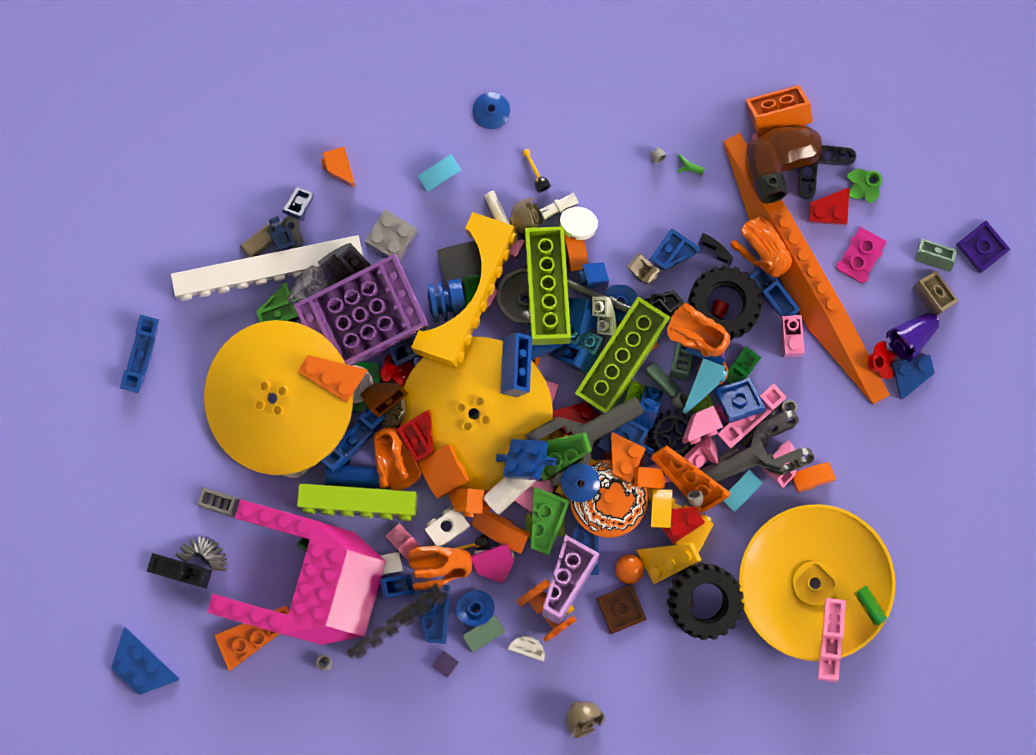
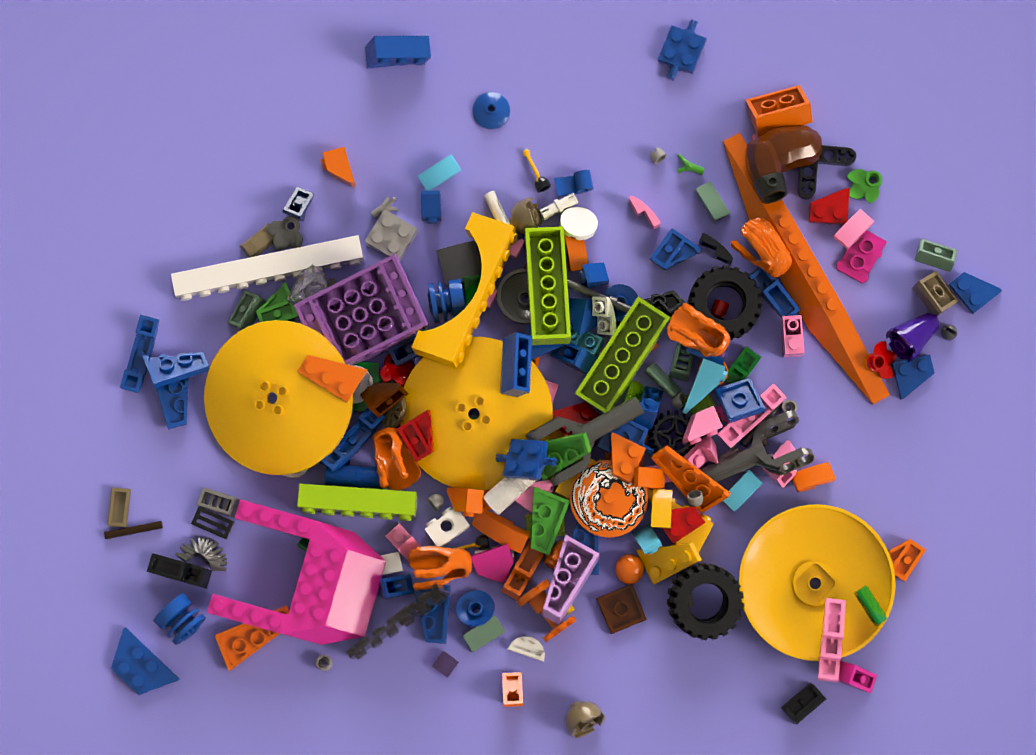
dark blue plate [269,216,296,251] -> none
dark grey slope [318,243,371,283] -> none
orange slope [418,445,469,499] -> none
blue dish [561,463,600,502] -> none
dark tan bracket [626,253,660,284] -> none
dark purple tile [956,220,1011,274] -> none
none -> dark brown bar [104,521,163,539]
none -> dark tan tile [107,487,131,528]
none -> wing [142,352,209,388]
none -> blue wheel [153,593,206,645]
none -> blue wing [156,377,189,430]
none -> black tile [191,506,235,540]
none -> sand green slope [227,290,266,330]
none -> blue wedge [365,36,431,69]
none -> light grey bar [371,197,398,218]
none -> blue slope [421,190,441,224]
none -> light grey hinge [427,494,444,511]
none -> orange slope [501,539,544,601]
none -> slope [502,672,523,707]
none -> orange cone [544,540,564,570]
none -> blue panel [554,170,594,197]
none -> bright pink slope [628,196,661,230]
none -> medium azure slope [631,524,662,554]
none -> blue plate [658,19,707,80]
none -> sand green slope [694,181,730,223]
none -> black hinge [781,683,826,724]
none -> bright pink slope [833,209,874,249]
none -> dark pink slope [838,661,877,693]
none -> orange wing [888,539,926,582]
none -> dark grey hinge [941,325,957,340]
none -> blue wing [949,272,1002,314]

